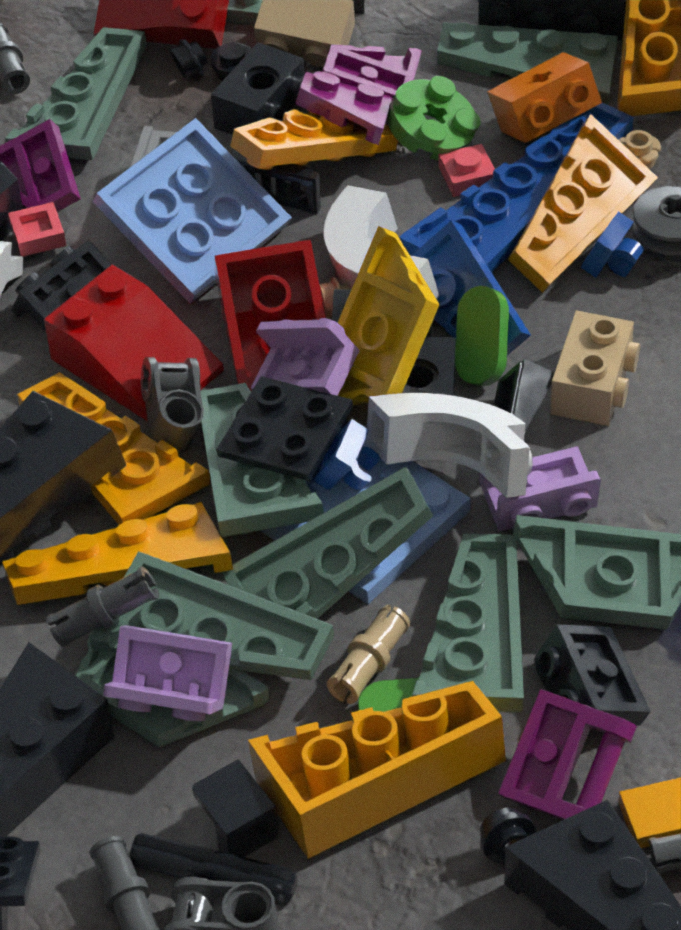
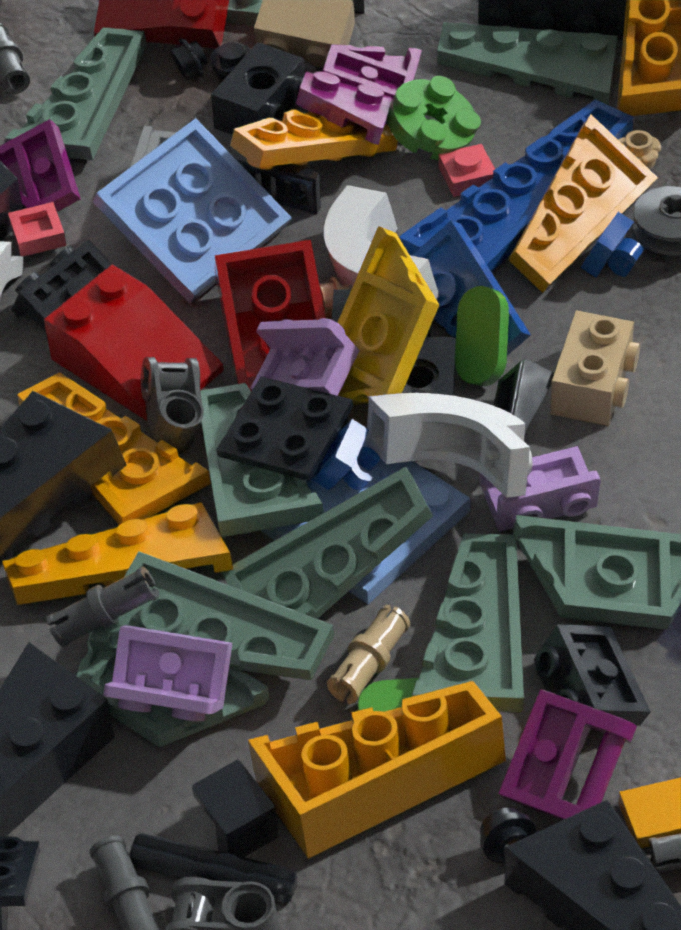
orange brick [487,52,602,143] -> none

